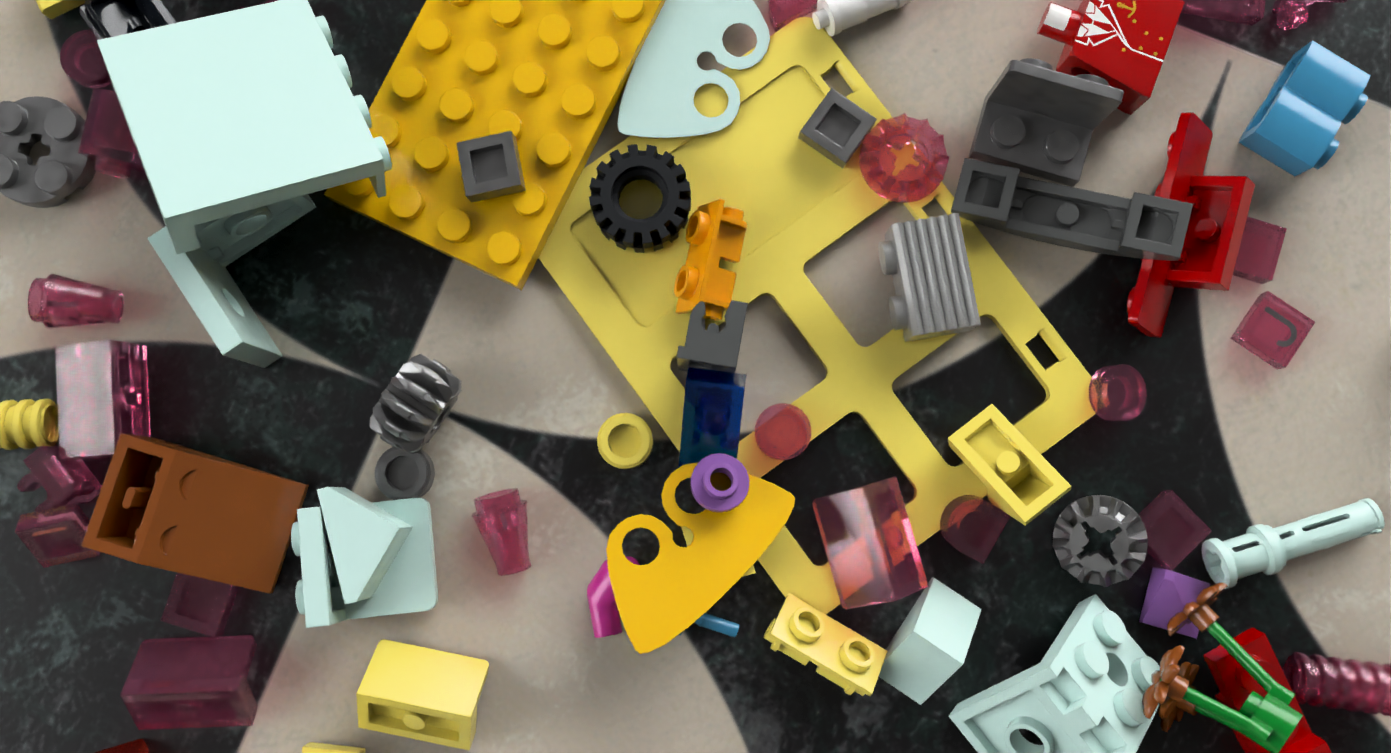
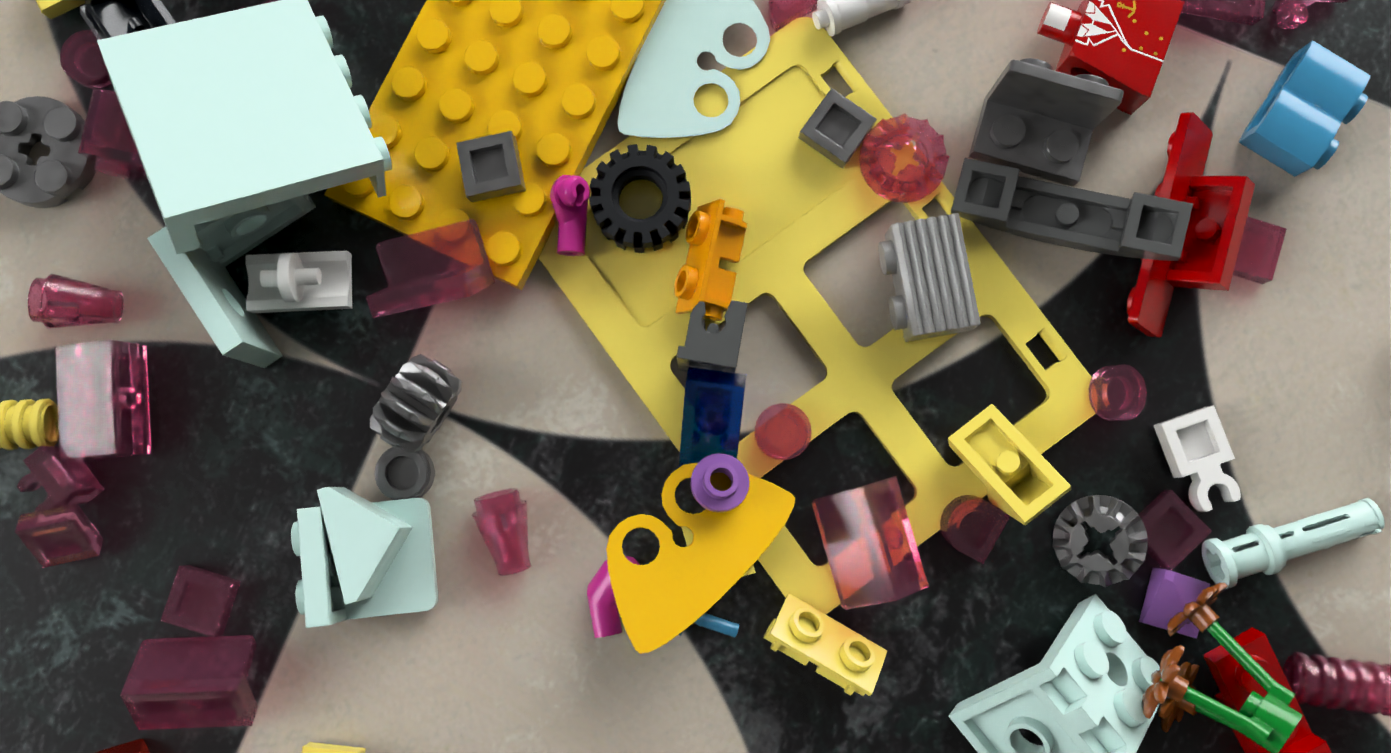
dark orange slope [81,433,309,594] -> none
light yellow panel [356,639,489,751] -> none
light yellow tile [597,413,654,469] -> none
light aqua slope [879,577,982,705] -> none
clear pink tile [1230,291,1315,369] -> none
none -> white hips [246,250,353,313]
none -> clear pink panel [366,219,495,318]
none -> dark pink arm [550,175,590,256]
none -> white plate [1153,405,1241,512]

